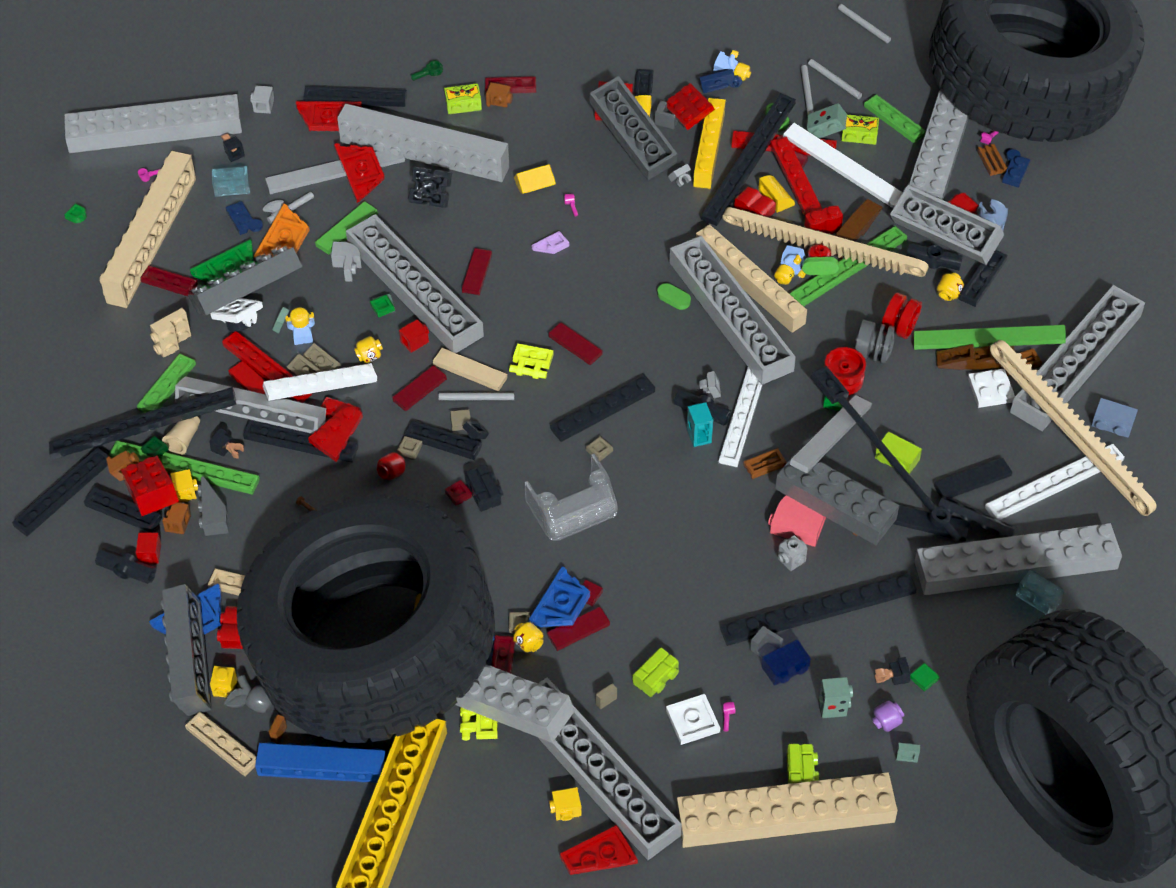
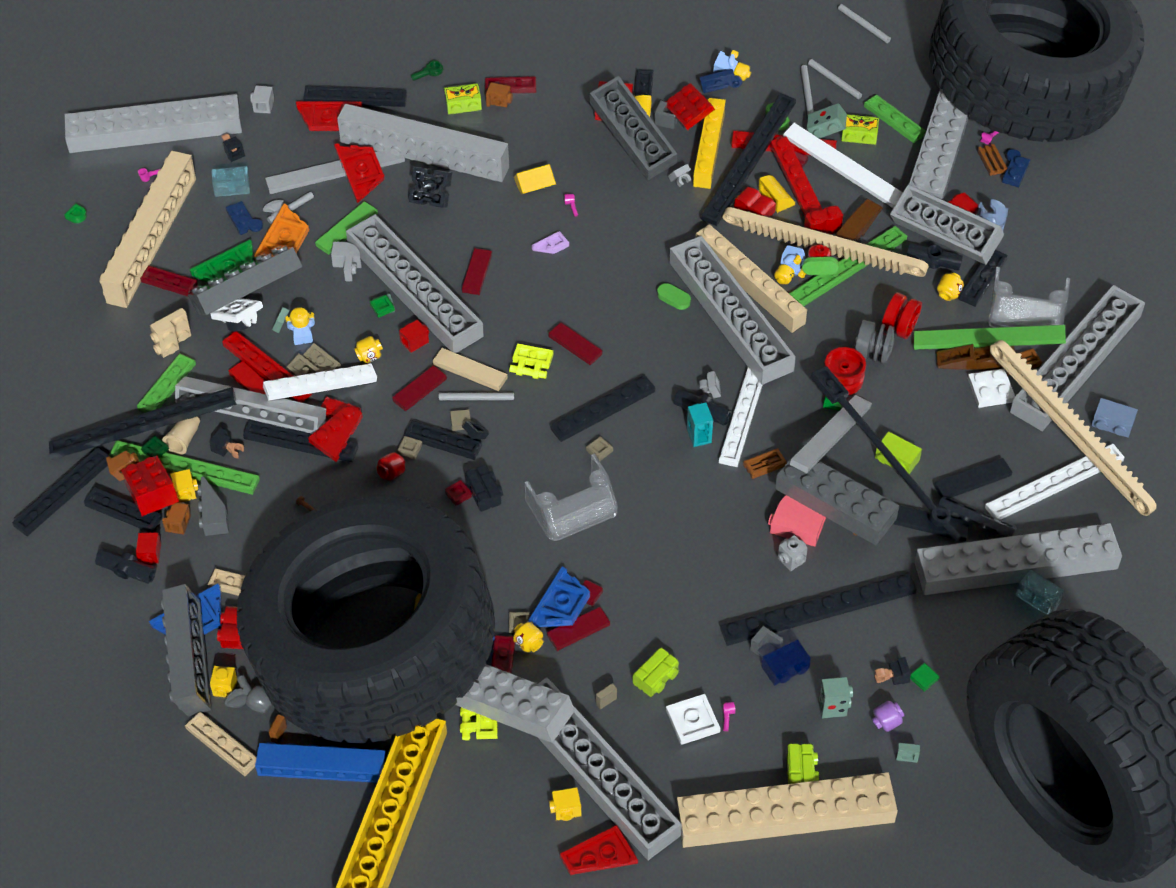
none -> clear windscreen [988,267,1070,328]

